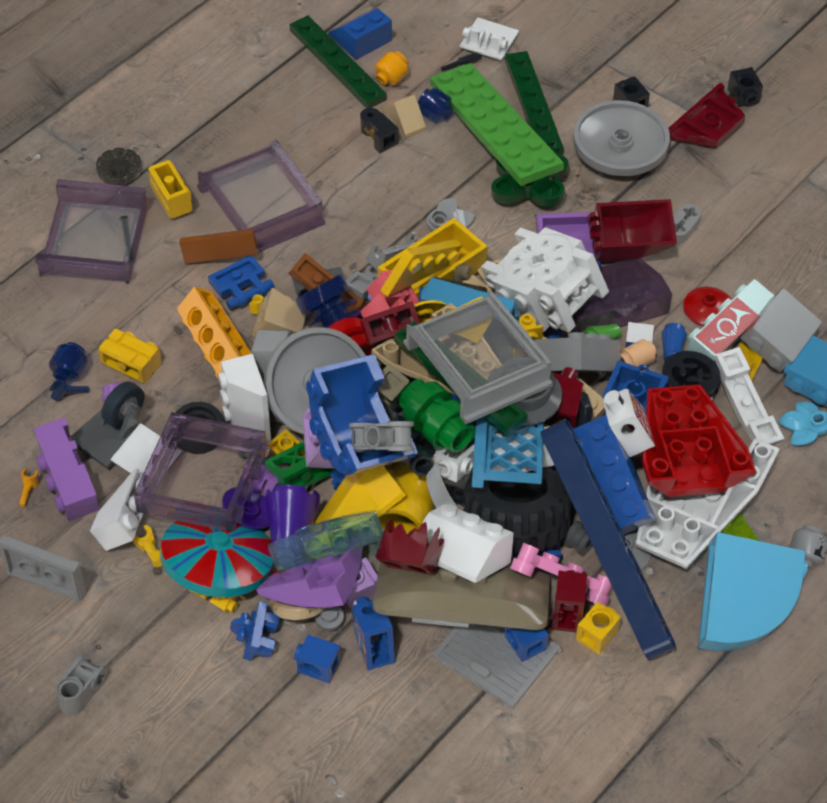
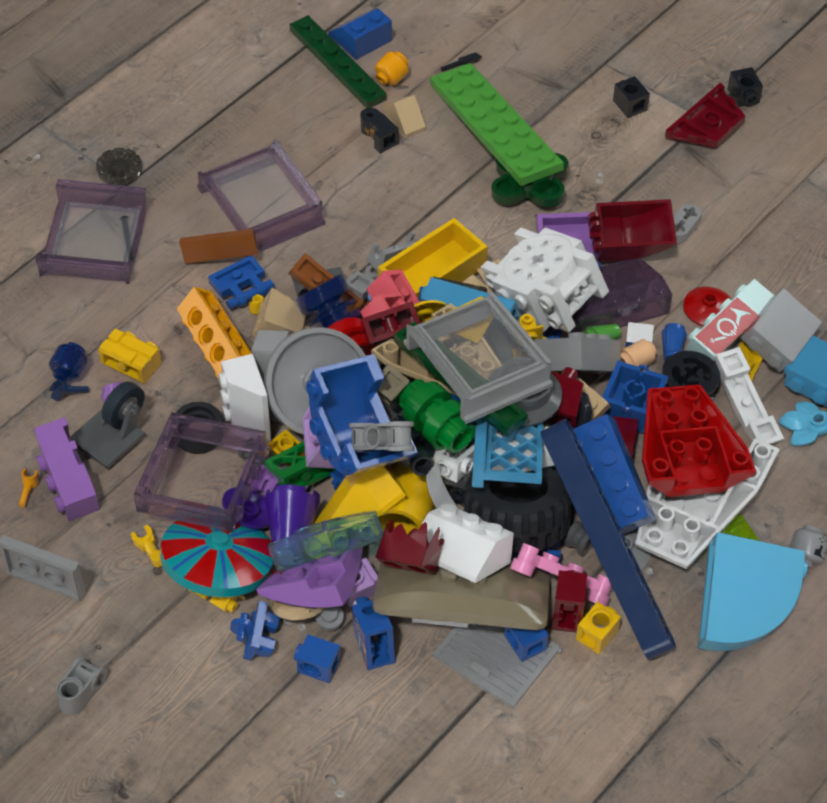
white slope [90,468,153,551] -> none
white sticker [110,423,182,487] -> none
yellow brick [148,160,192,219] -> none
yellow wing [380,239,463,297] -> none
clear blue head [417,87,453,123] -> none
light grey plate [427,198,475,231] -> none
dark tan arm [453,264,472,285] -> none
white hinge [459,17,519,61] -> none
dark green plate [505,51,564,155] -> none
light grey dish [573,100,670,176] -> none
white torso [603,389,655,457] -> none

